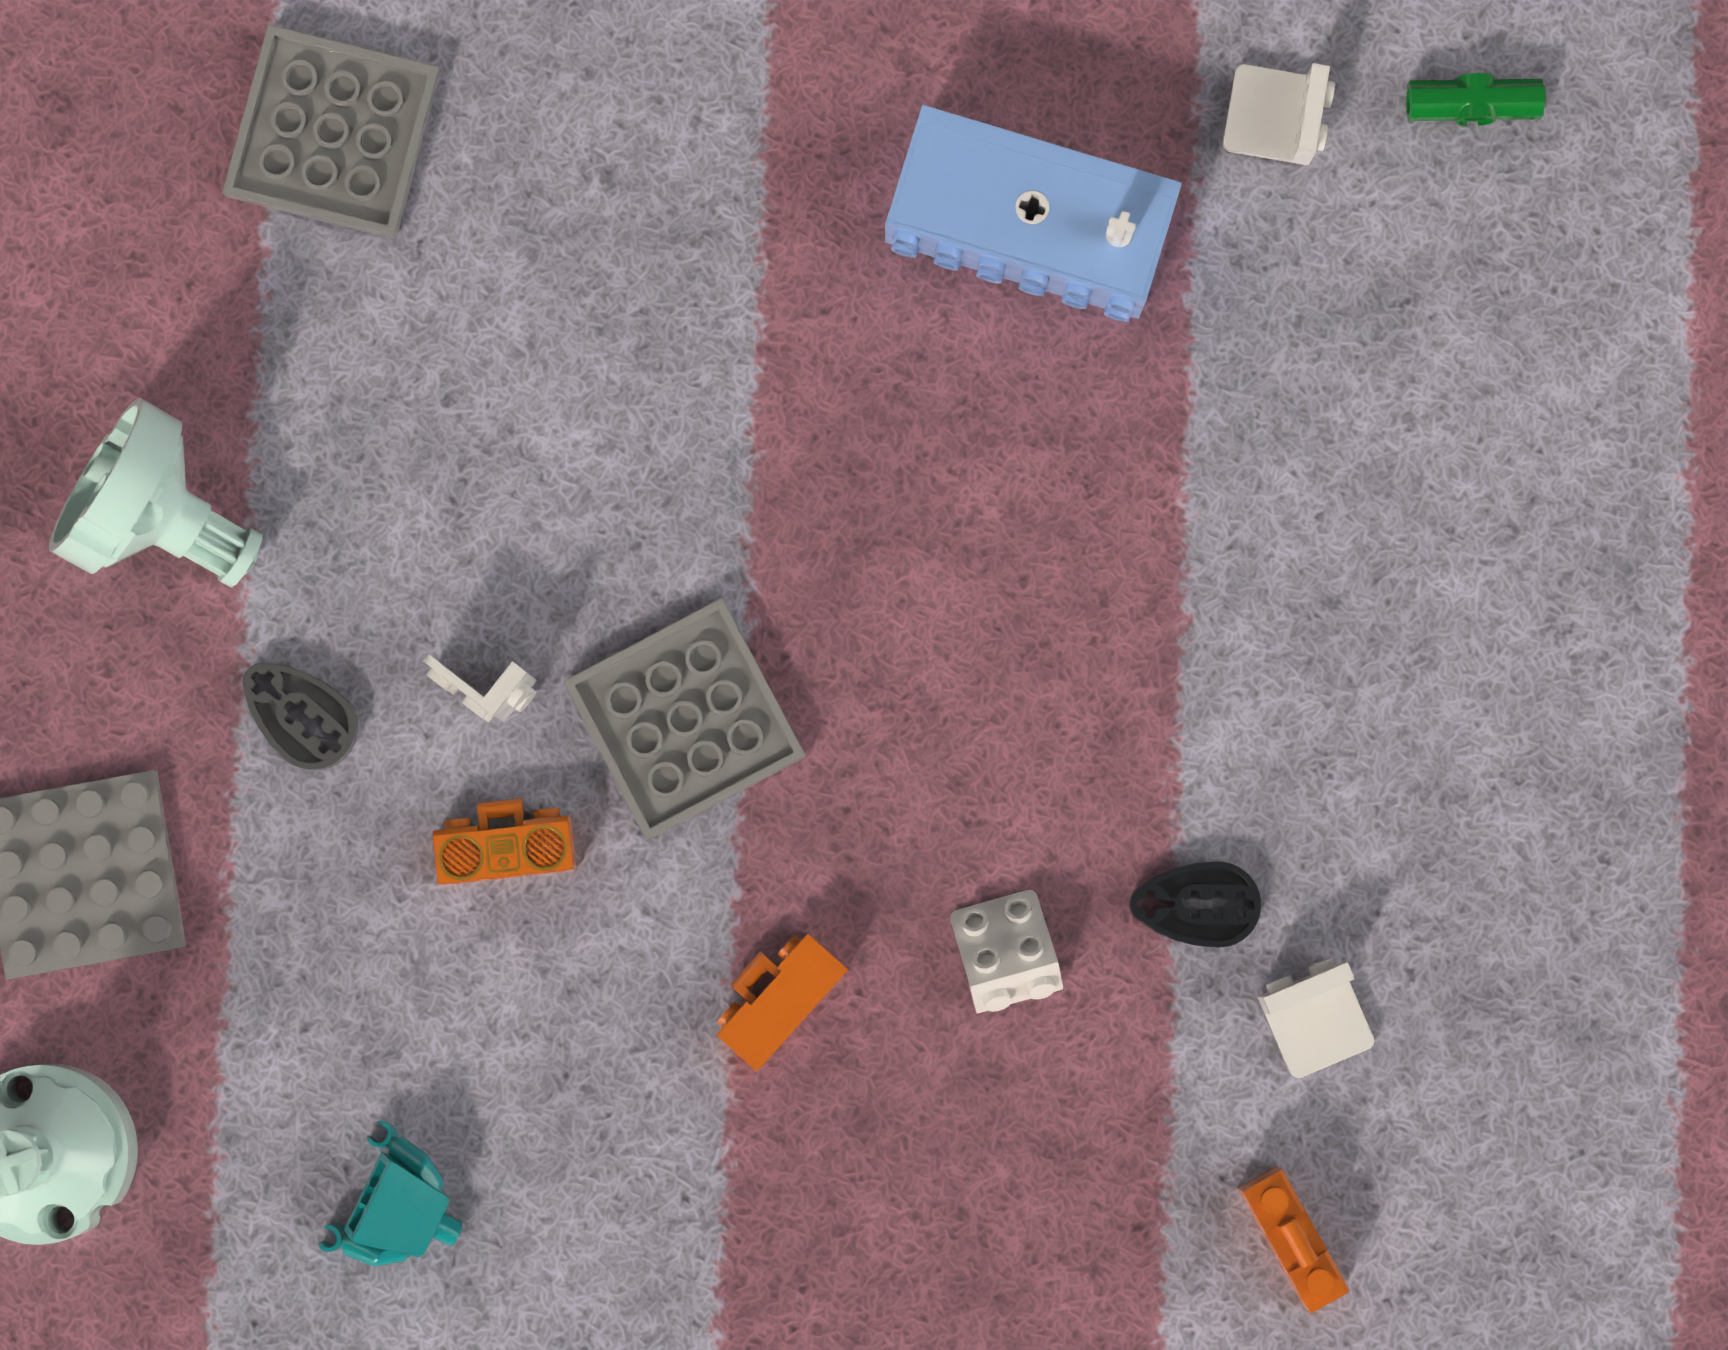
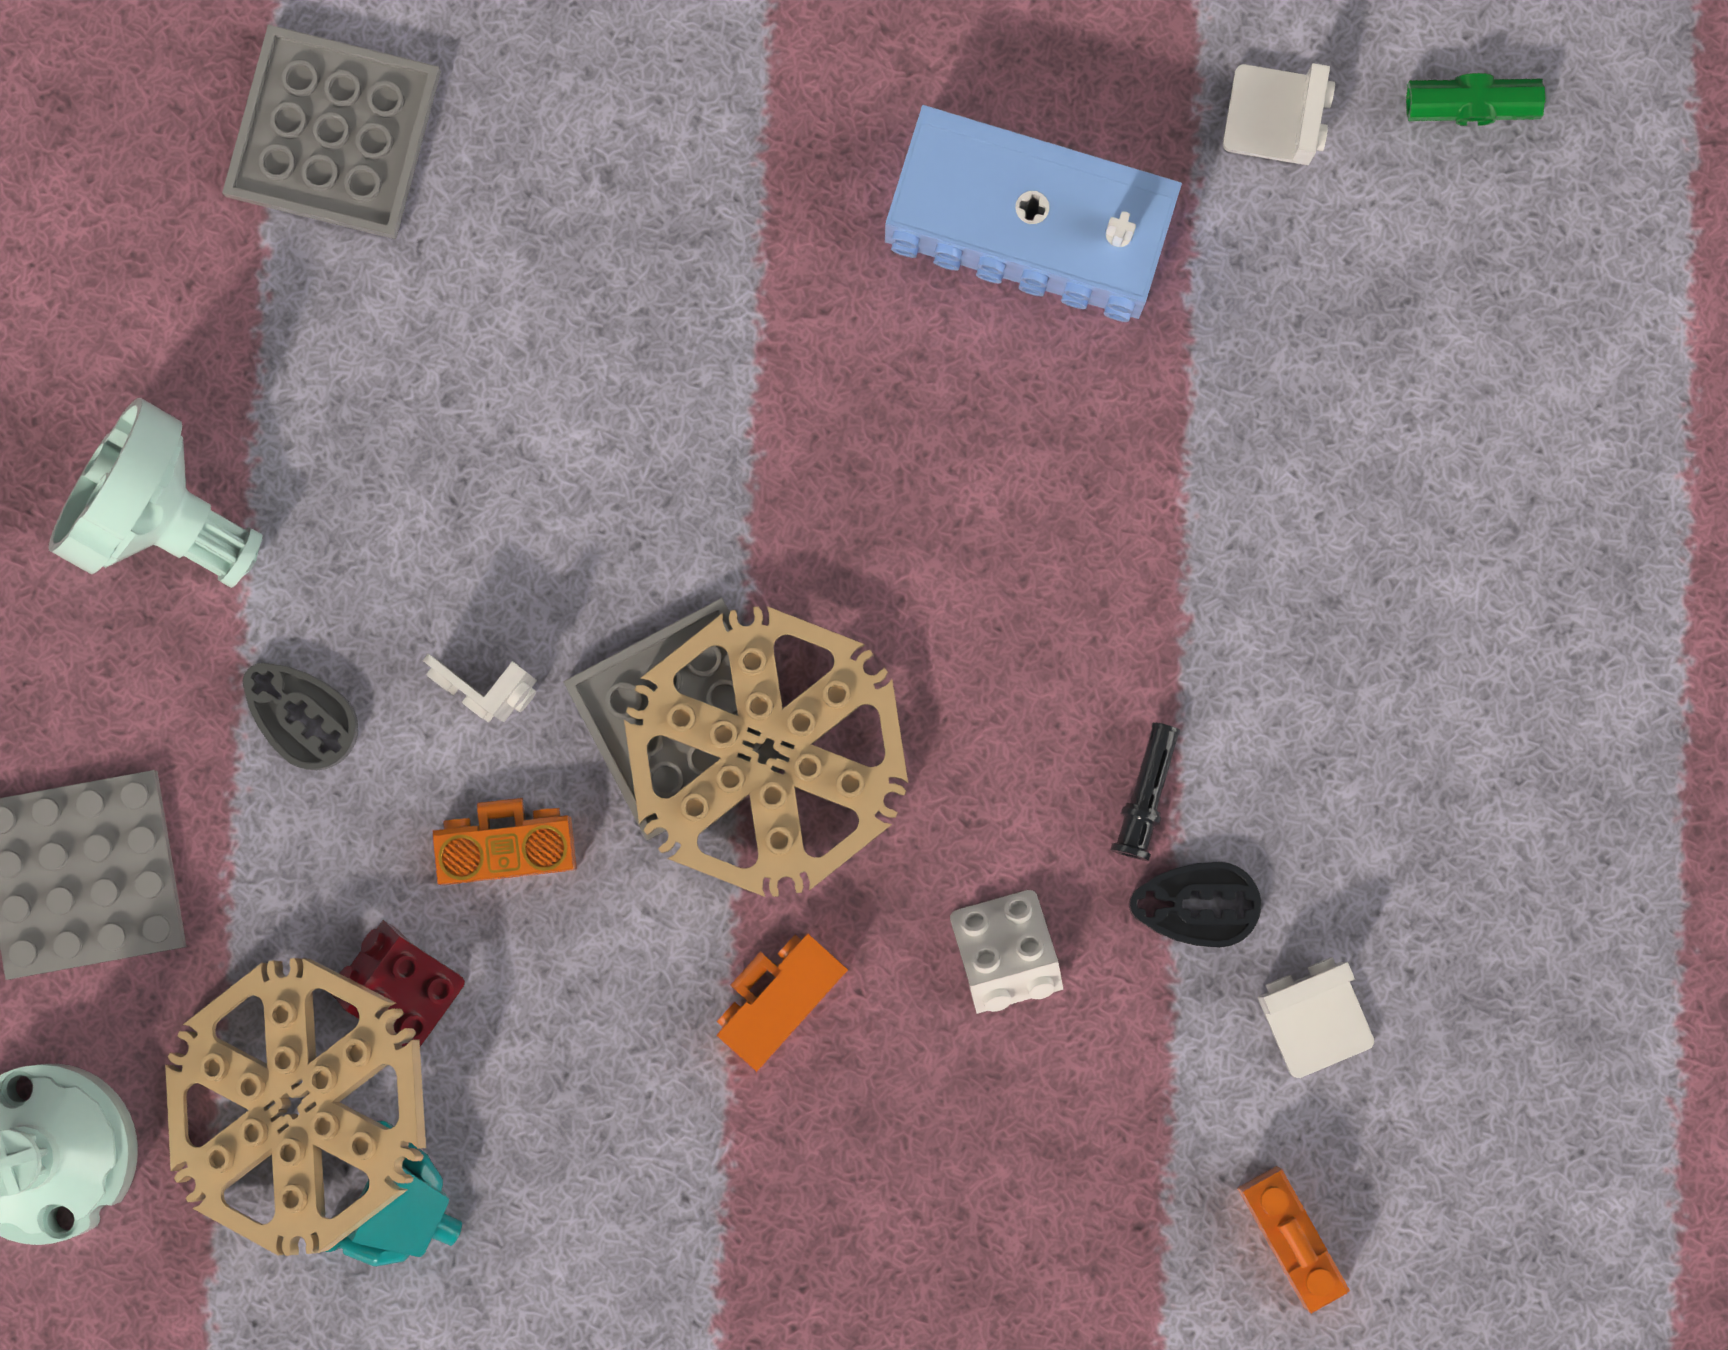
none -> tan plate [165,958,426,1256]
none -> dark red bracket [330,920,465,1047]
none -> tan plate [624,606,908,897]
none -> black pin [1110,722,1180,861]

